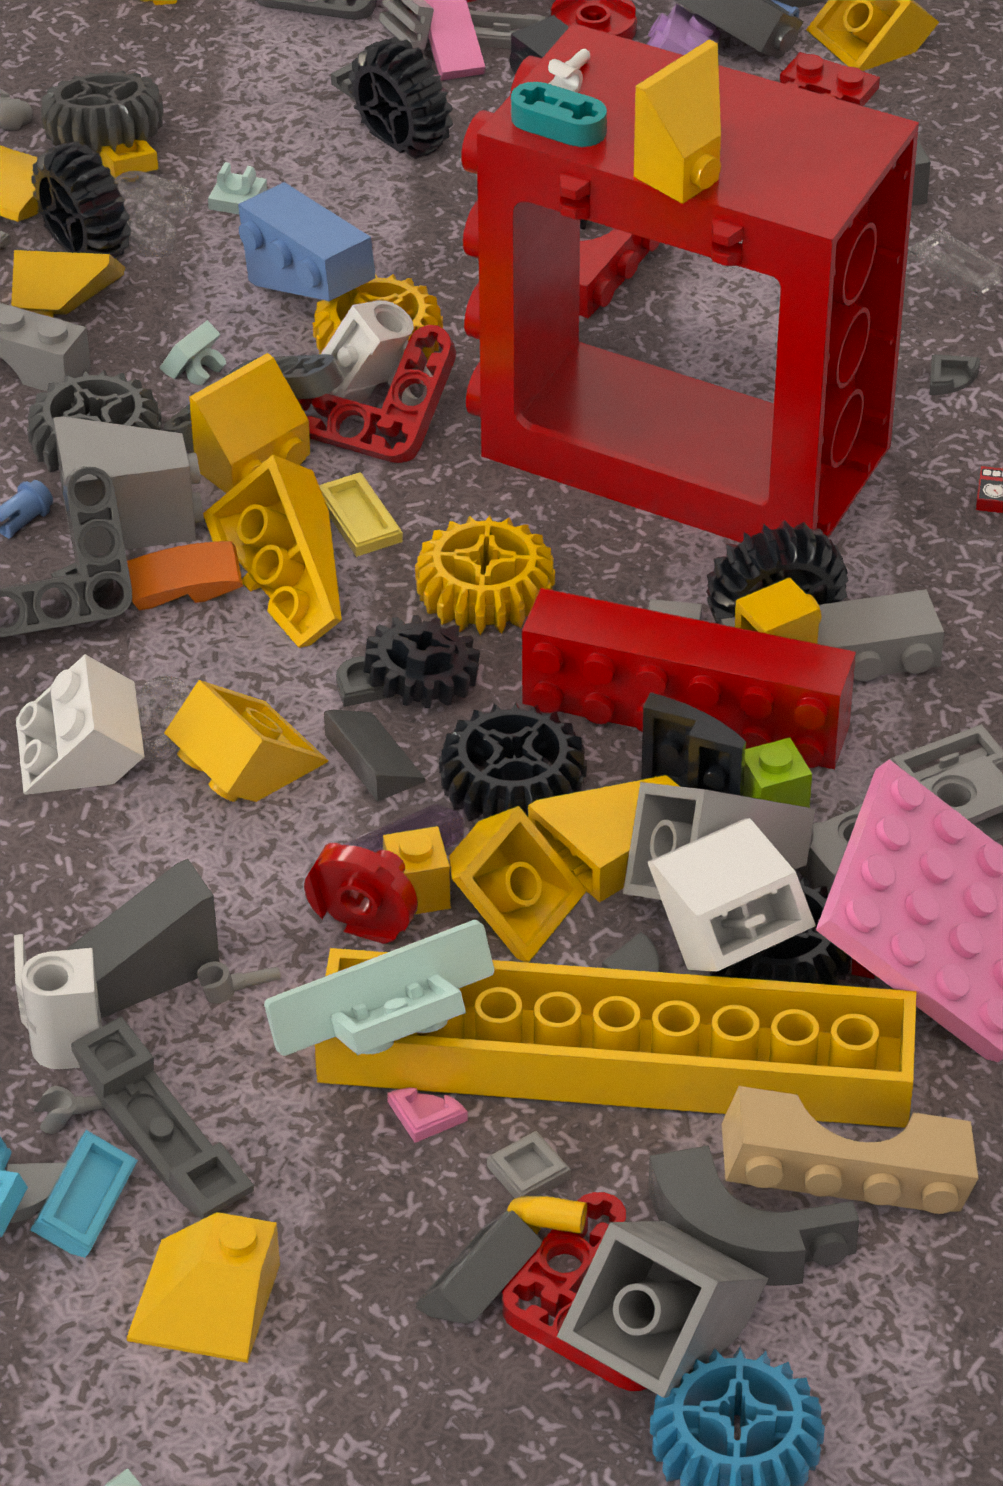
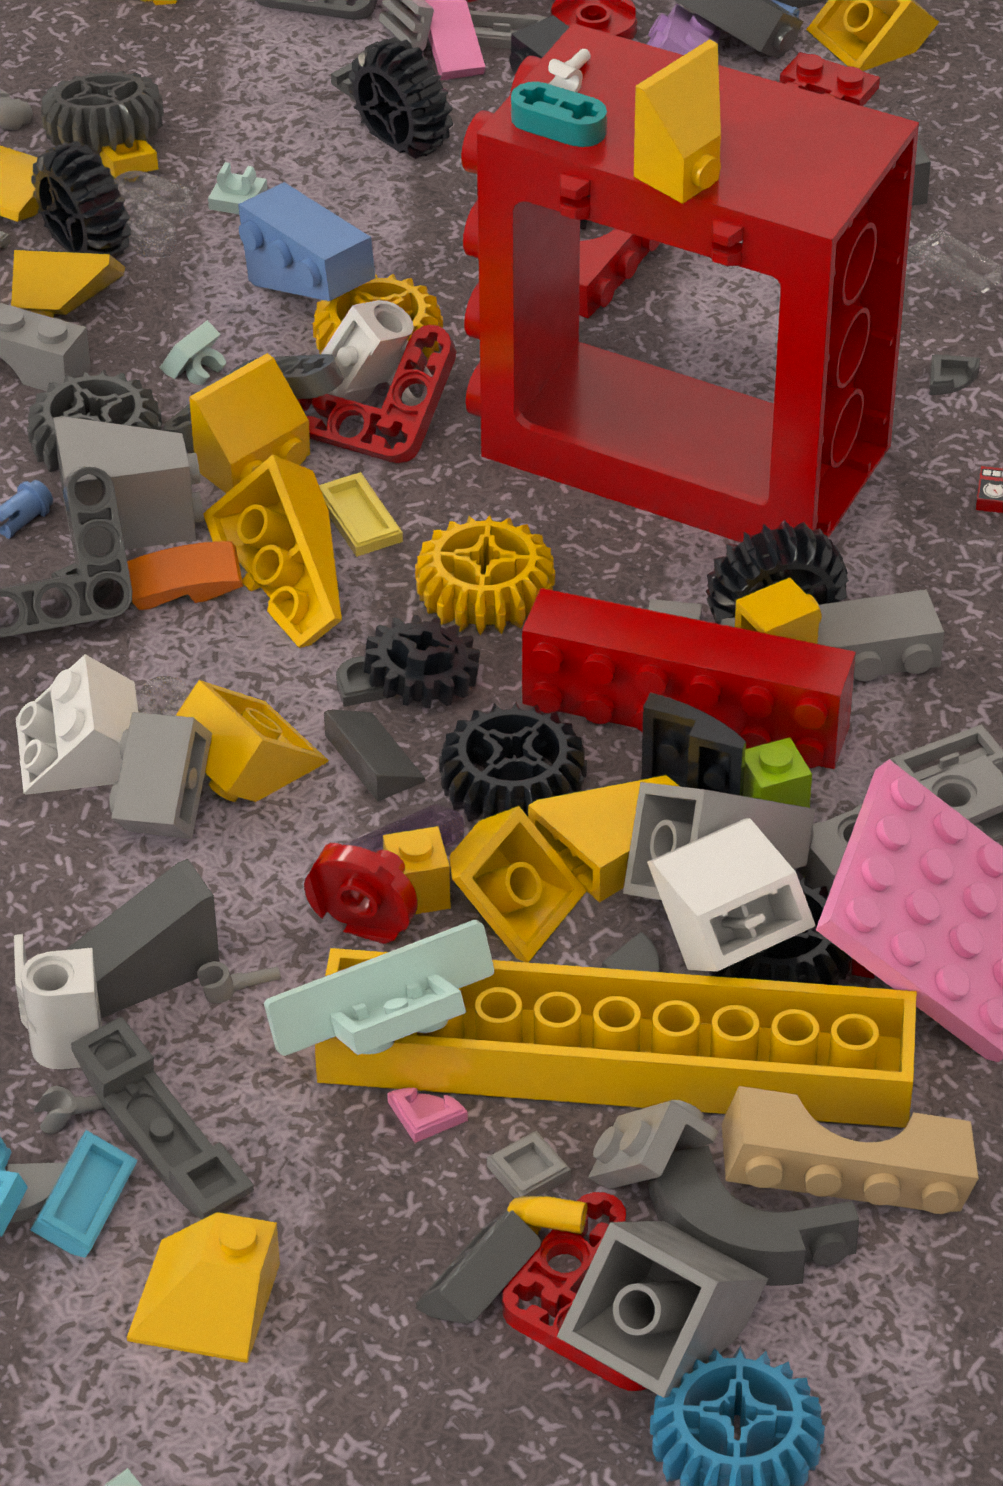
none -> light grey brick [109,712,212,839]
none -> light grey bracket [588,1100,718,1189]

